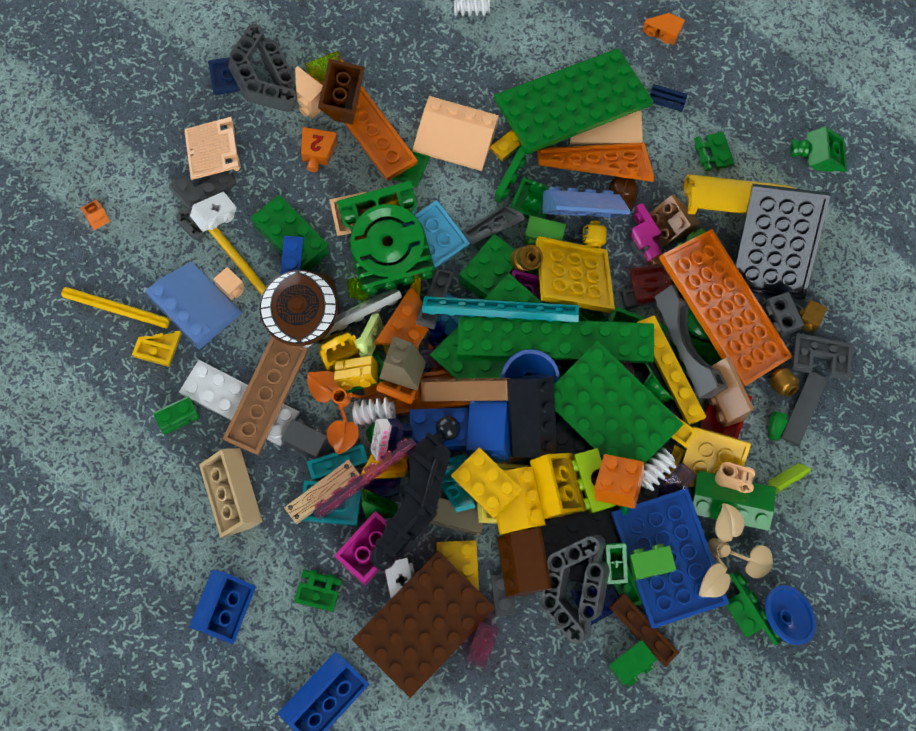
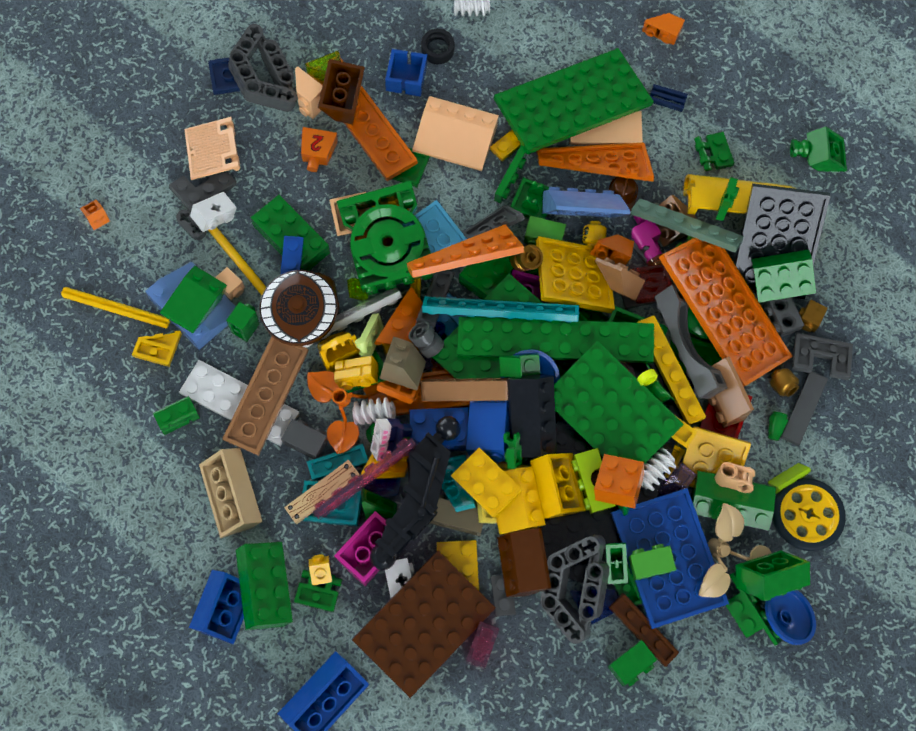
none -> green slope [160,265,227,333]
none -> green brick [226,302,260,342]
none -> green brick [236,542,293,630]
none -> yellow bracket [309,554,332,585]
none -> blue piece [385,49,427,97]
none -> orange wing [407,224,524,278]
none -> dark grey wheel [408,321,444,358]
none -> black tyre [421,28,455,65]
none -> green slope [499,354,540,378]
none -> green plate [503,432,522,469]
none -> orange slope [590,234,634,265]
none -> medium nougat slope [595,257,645,301]
none -> sand green plate [631,199,744,253]
none -> neon yellow tile [637,369,658,386]
none -> green plate [716,177,739,221]
none -> green brick [736,550,810,601]
none -> brick [752,250,816,303]
none -> wedge [772,478,846,551]

